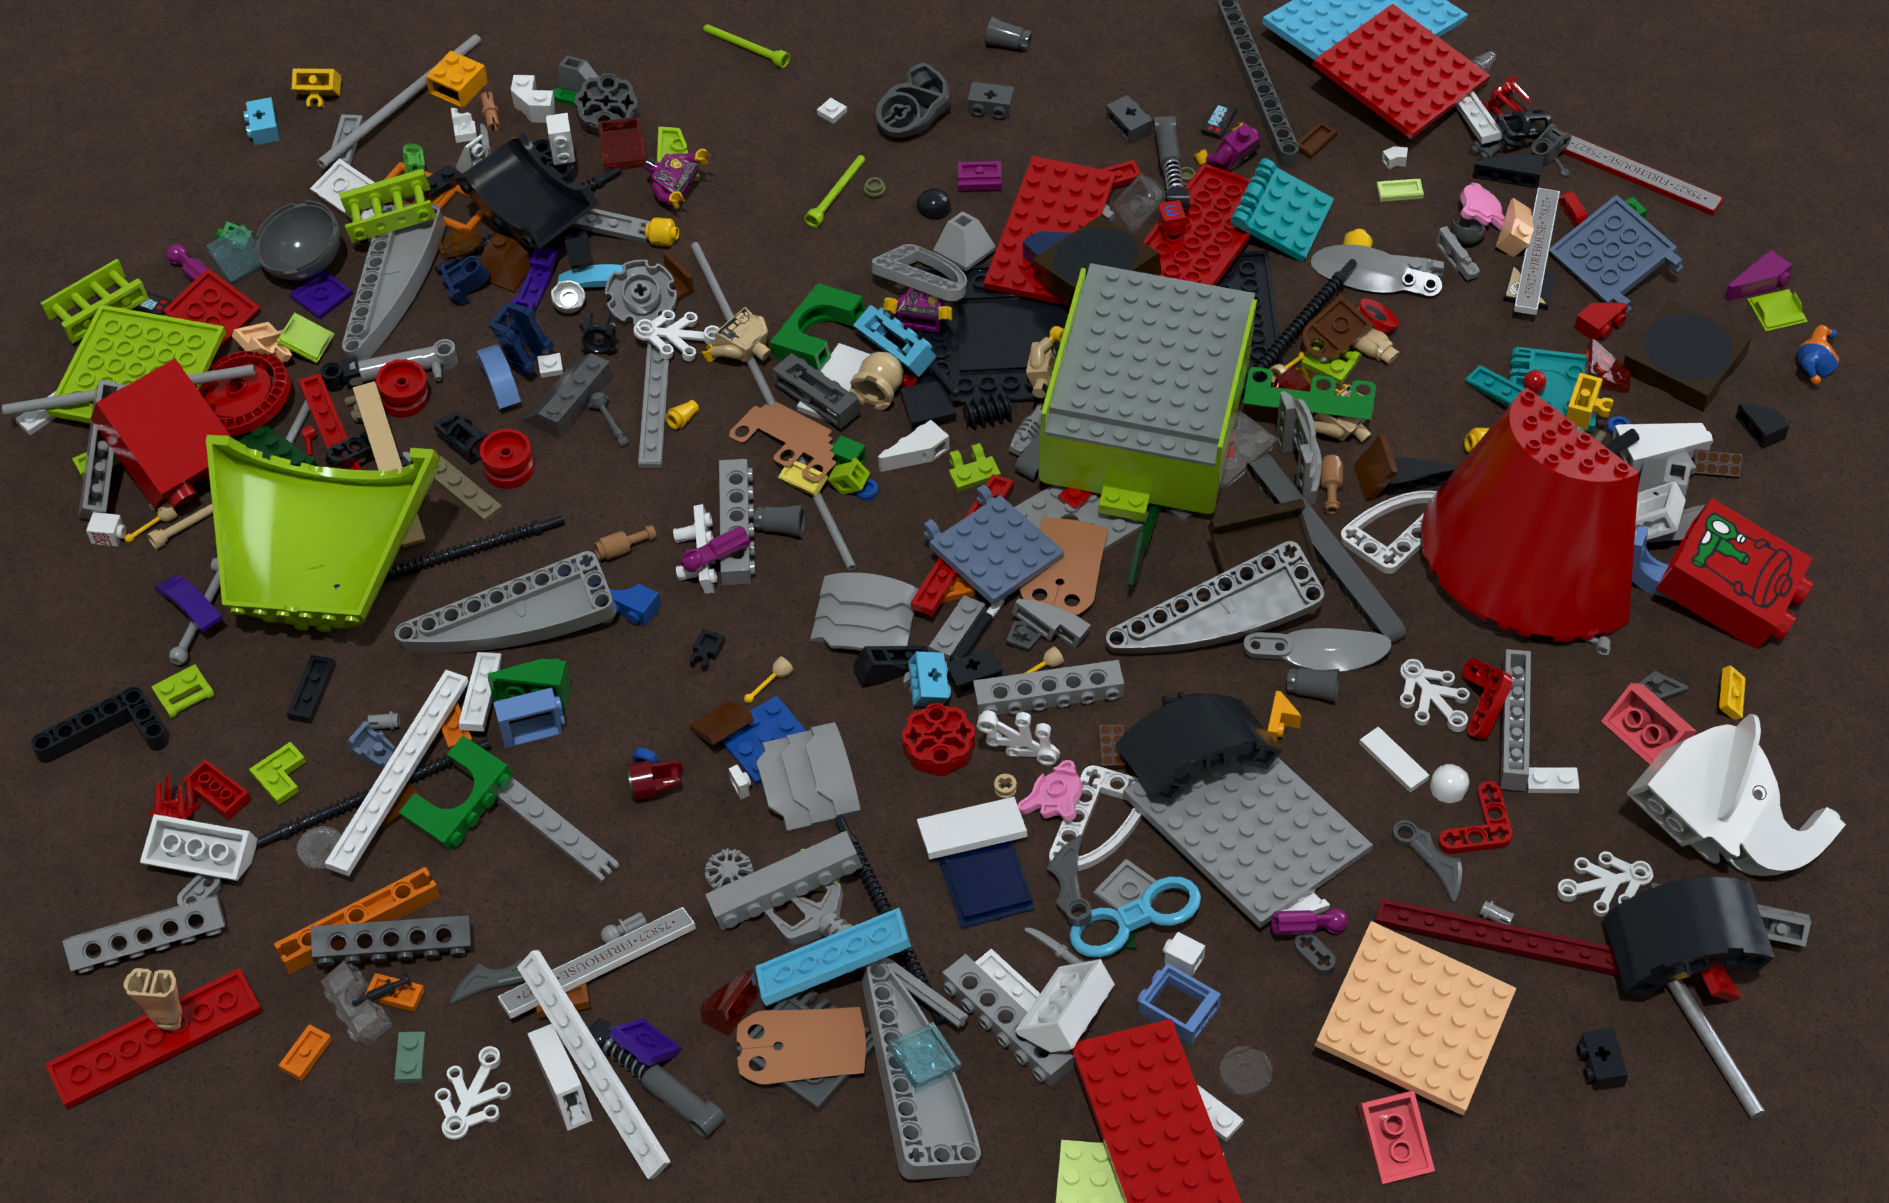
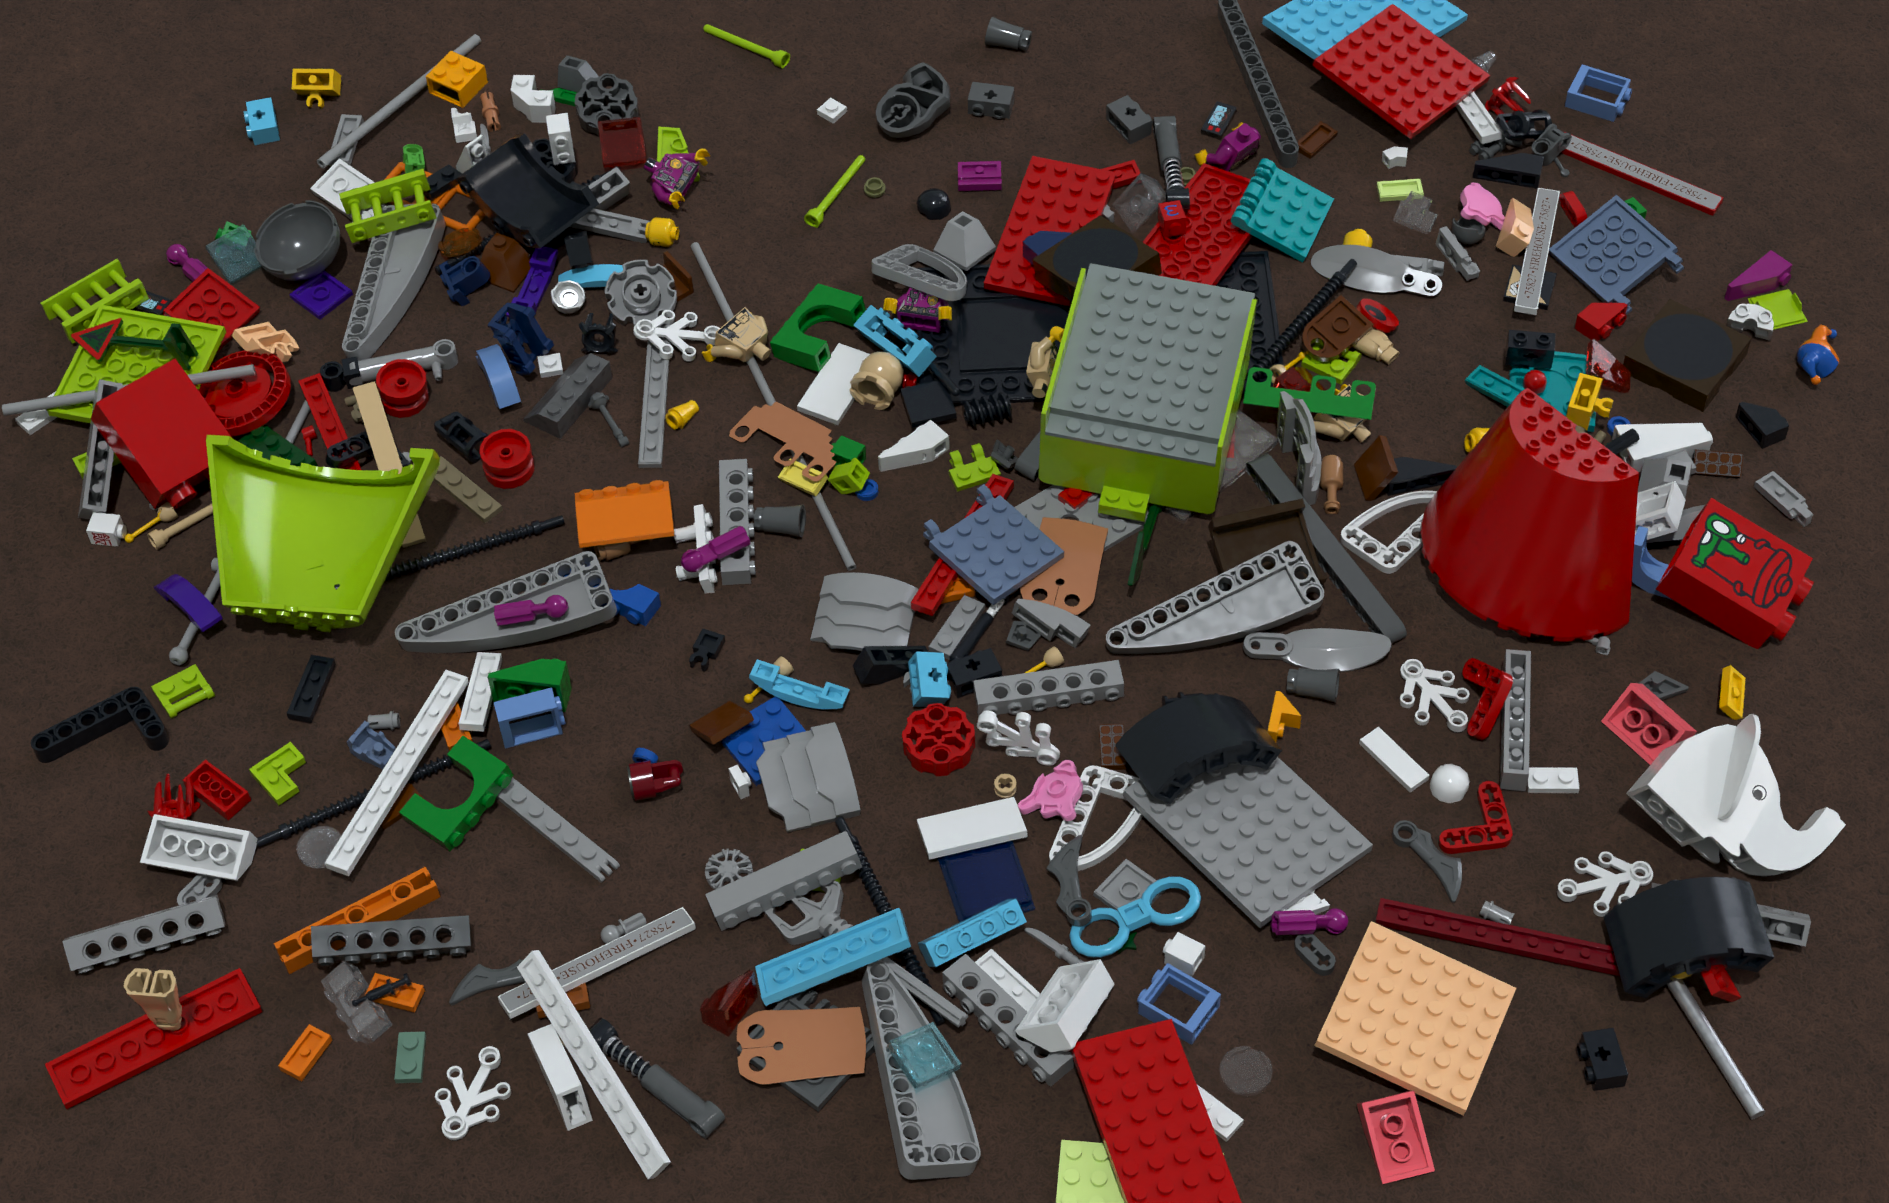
lime piece [276,312,335,363] -> none
dark purple plate [609,1018,682,1066] -> none
dark grey brick [773,353,860,429] -> none
light grey hinge [1009,403,1044,456] -> none
none -> dark green piece [71,318,199,371]
none -> magenta piece [494,595,568,626]
none -> orange slope [575,480,675,548]
none -> light grey brick [589,167,630,211]
none -> medium azure slope [749,659,850,709]
none -> medium azure brick [918,898,1027,967]
none -> dark grey piece [991,440,1018,469]
none -> clear brick [1393,191,1438,235]
none -> black brick [1505,330,1555,369]
none -> medium blue window [1565,65,1632,122]
none -> white cylinder [1727,304,1774,341]
none -> light grey hinge [1754,471,1813,527]

